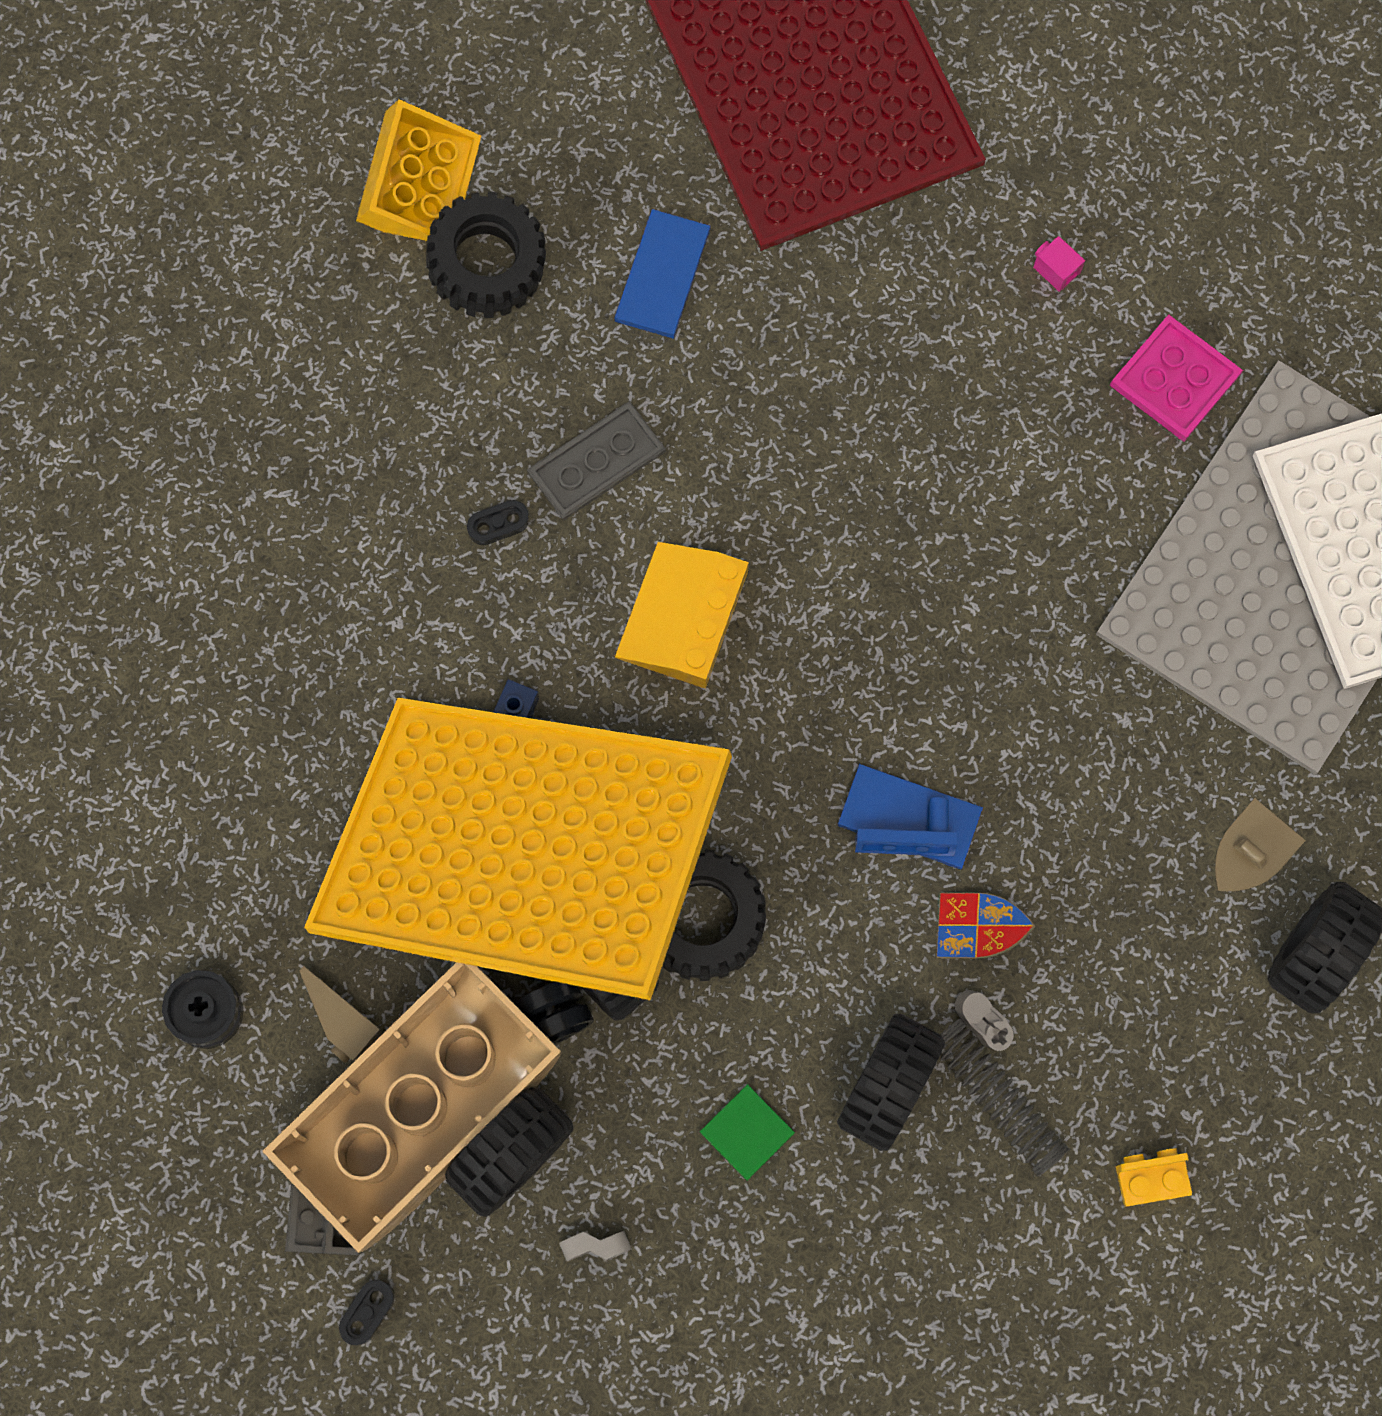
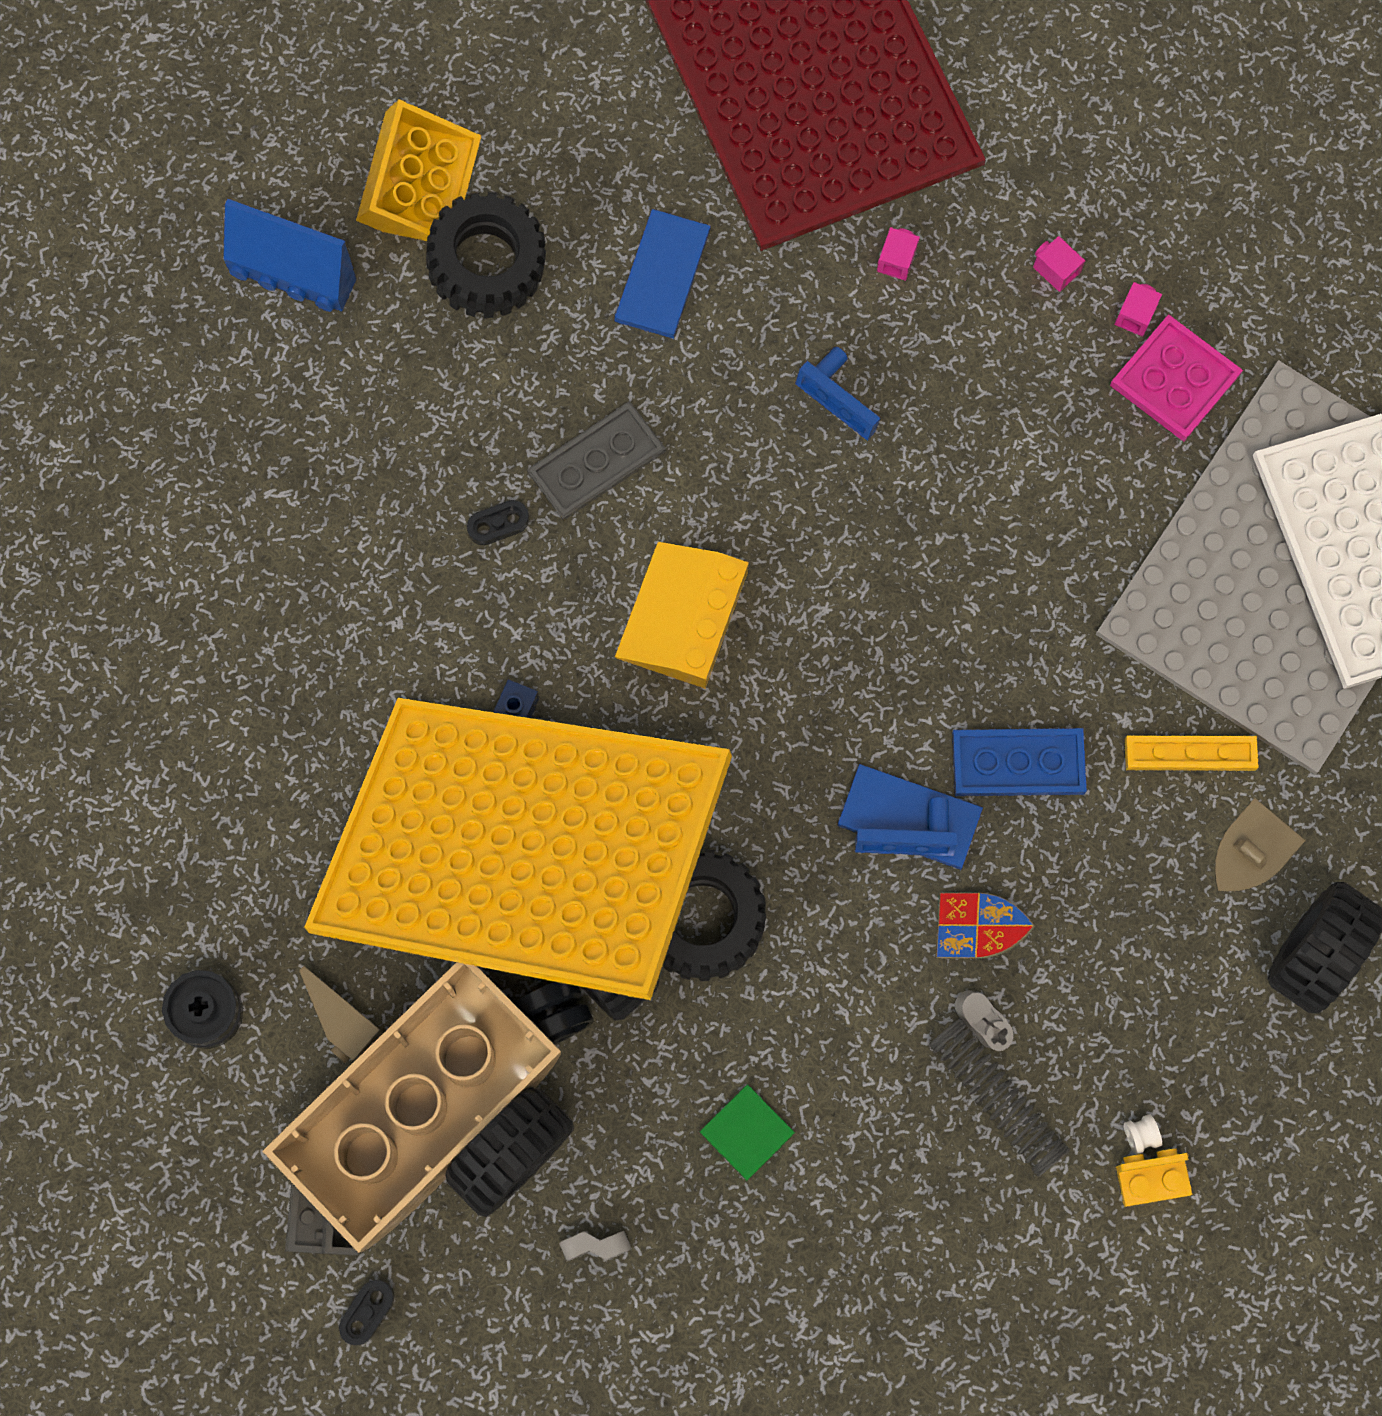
black tyre [837,1014,946,1151] -> none
none -> blue slope [224,199,356,311]
none -> blue piece [795,347,880,441]
none -> dark pink brick [877,227,920,281]
none -> blue plate [952,728,1087,796]
none -> dark pink brick [1114,282,1162,337]
none -> white wheel [1124,1114,1162,1155]
none -> yellow plate [1125,736,1258,771]

